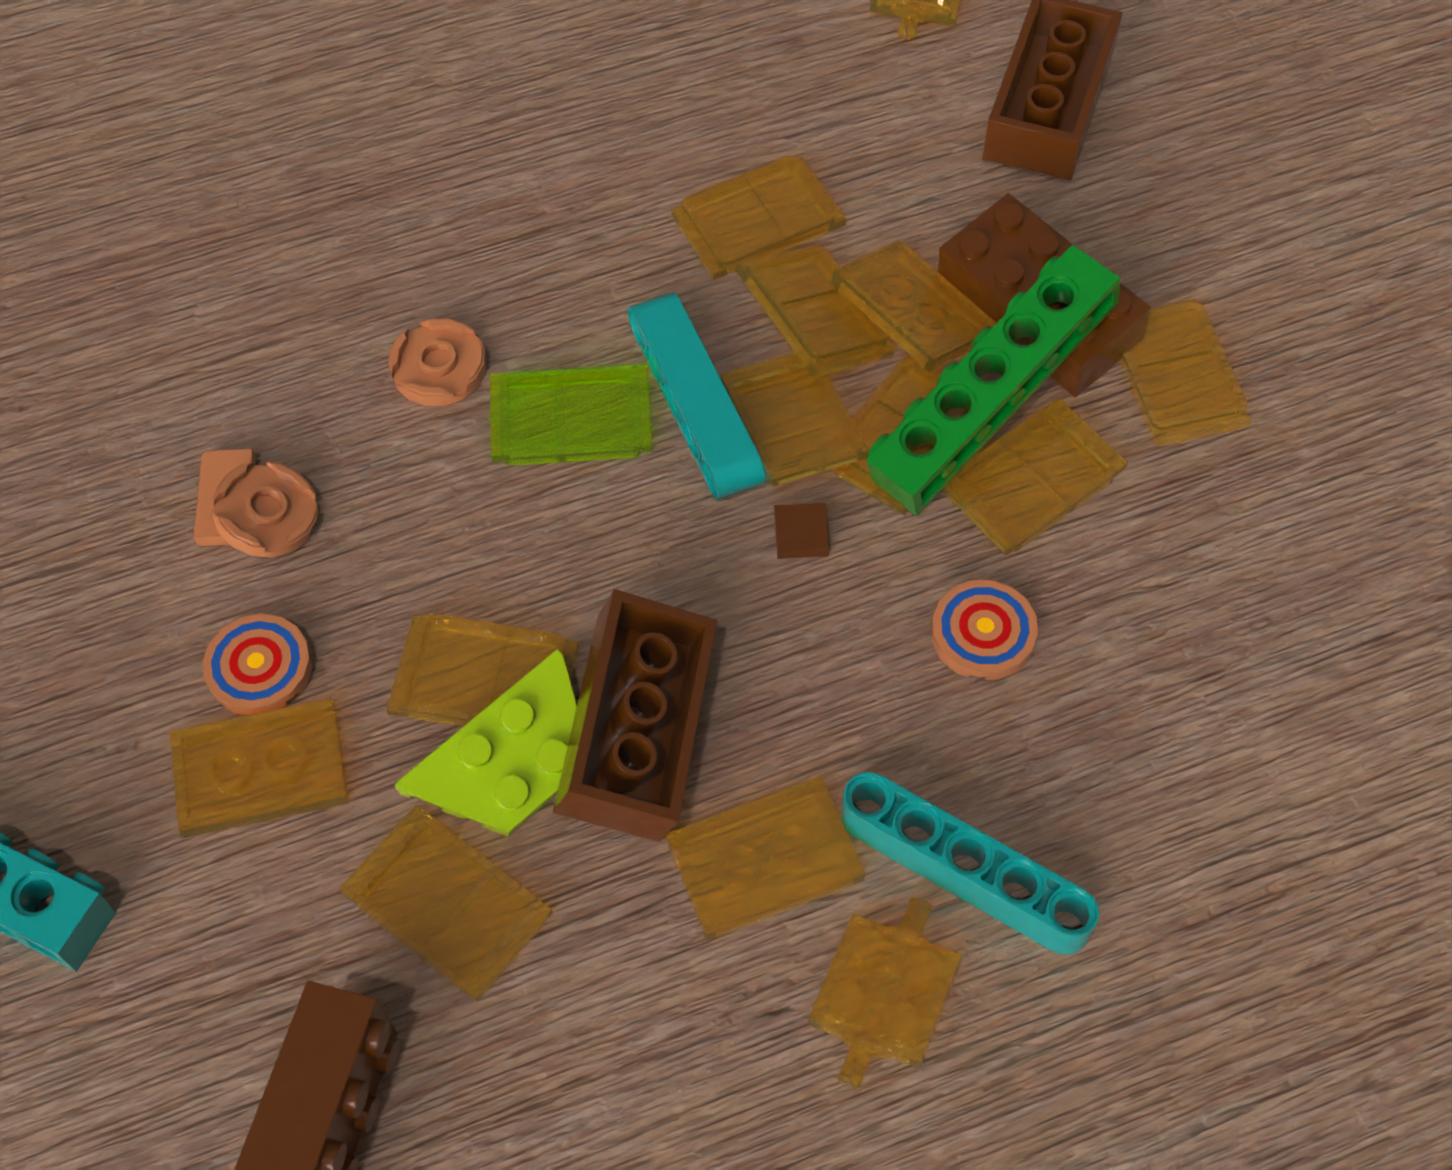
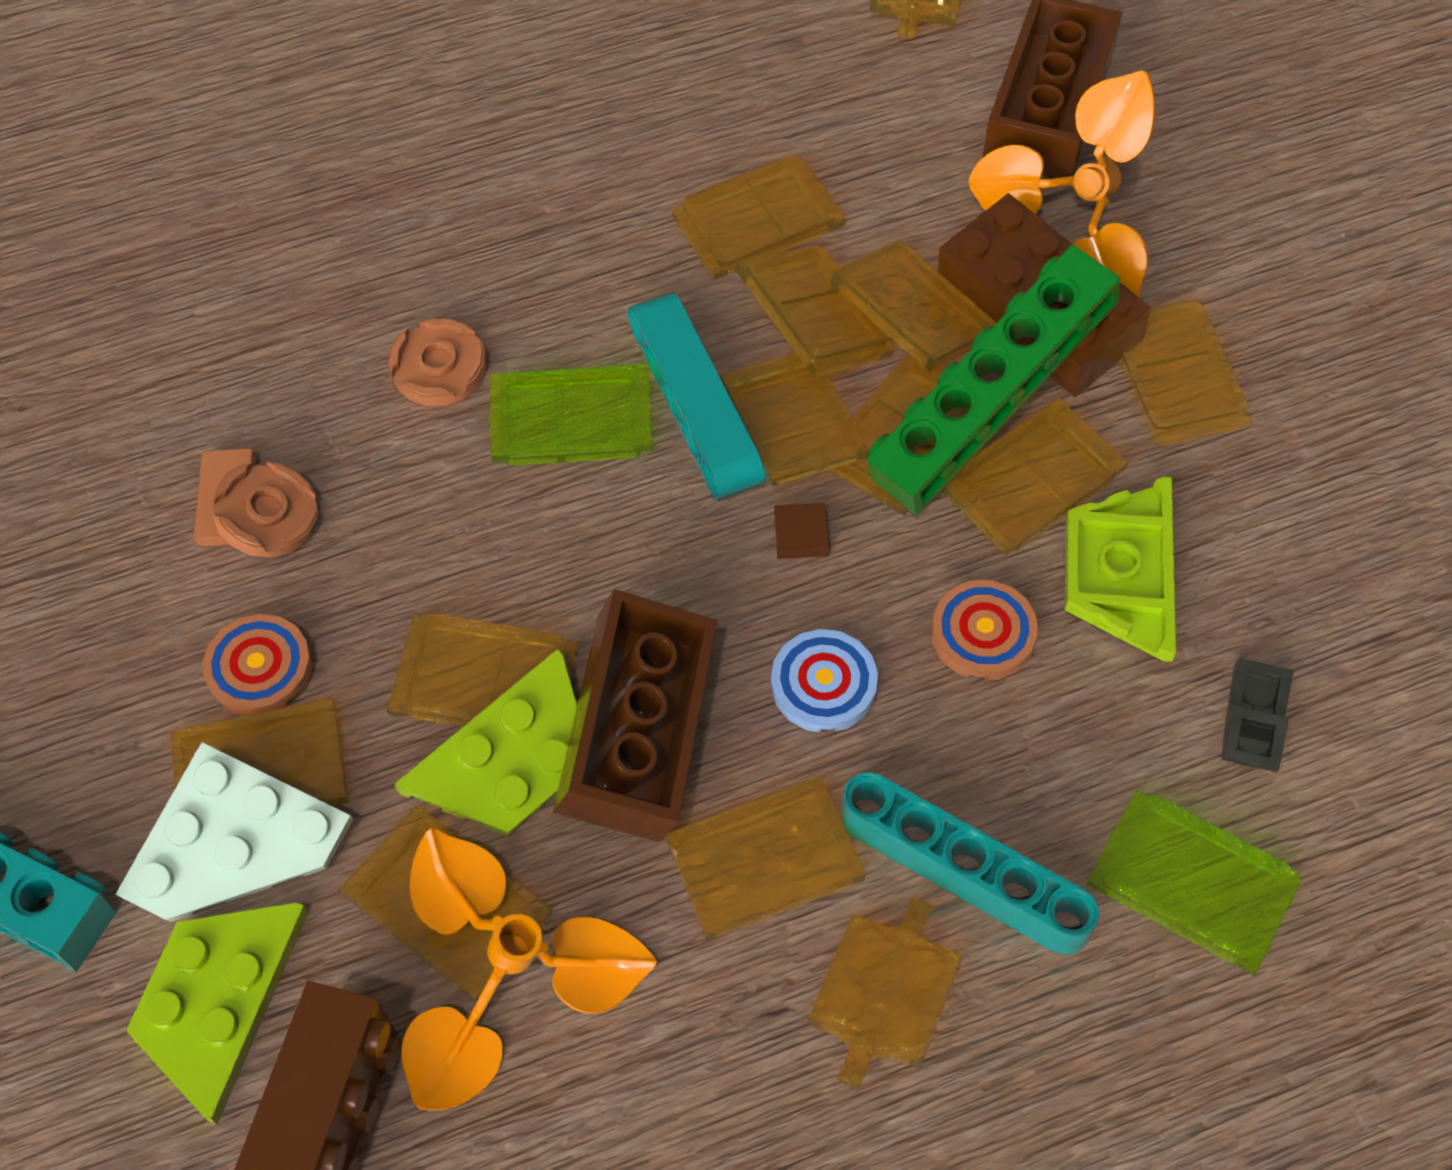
none -> light aqua plate [115,742,354,922]
none -> lime wing [126,903,308,1124]
none -> light orange plant [401,828,657,1111]
none -> light blue tile [771,629,878,732]
none -> light orange plant [969,71,1155,298]
none -> lime wing [1065,477,1176,662]
none -> clear neon green piece [1086,791,1302,975]
none -> pearl dark grey slope [1221,658,1294,772]

